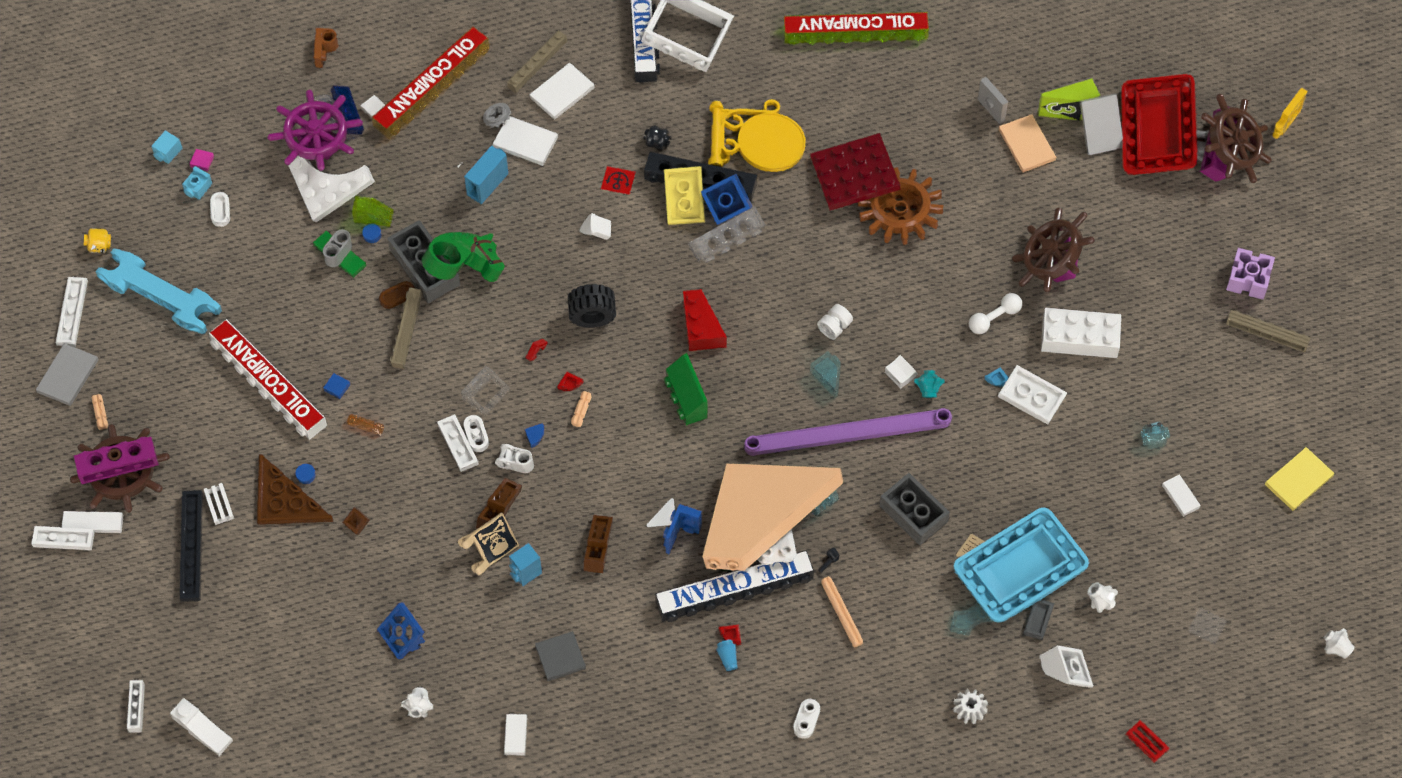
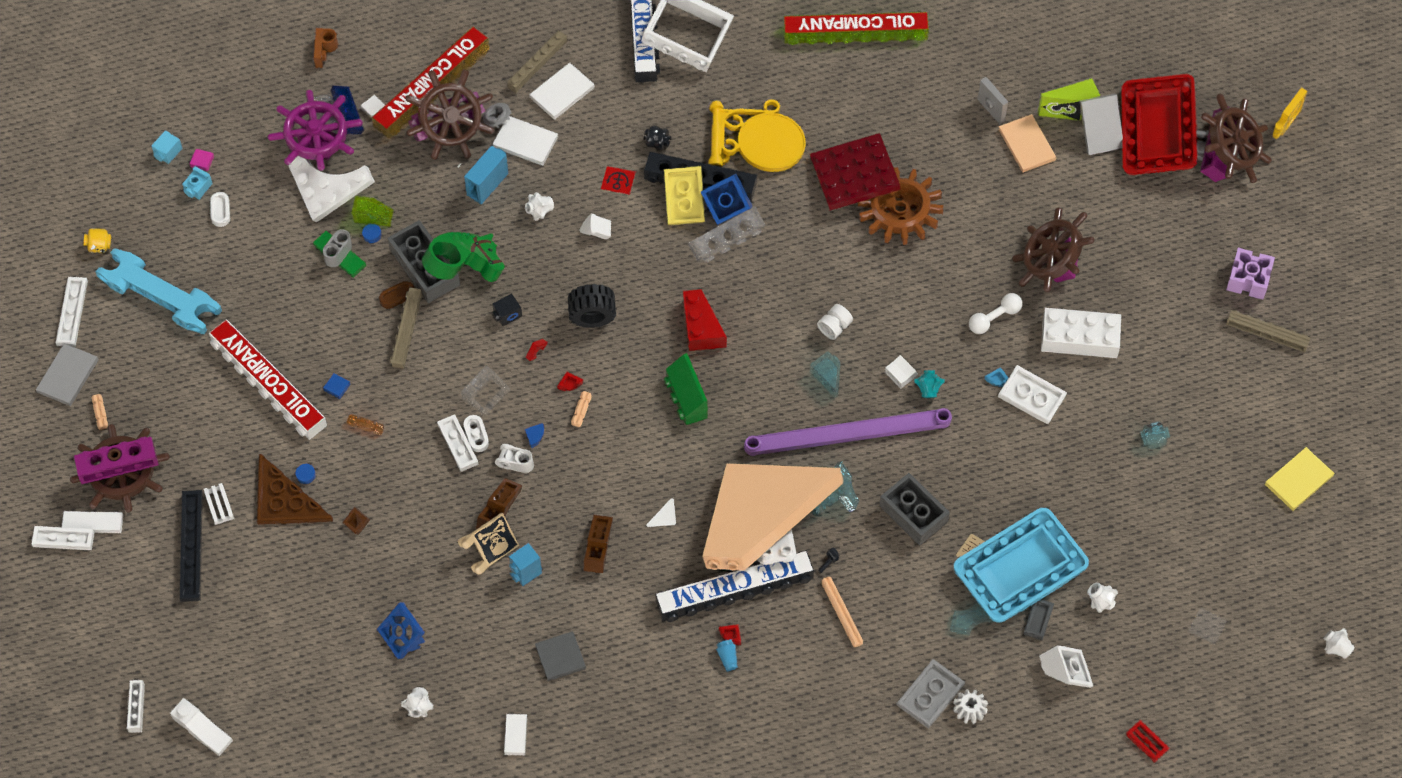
blue bracket [663,504,702,554] -> none
white plate [794,699,820,739] -> none
white tile [1162,475,1201,517] -> none
none -> reddish brown brick [405,70,494,160]
none -> black brick [491,293,522,326]
none -> white rock [525,192,554,221]
none -> clear light blue tile [834,461,859,512]
none -> light grey tile [897,659,965,729]

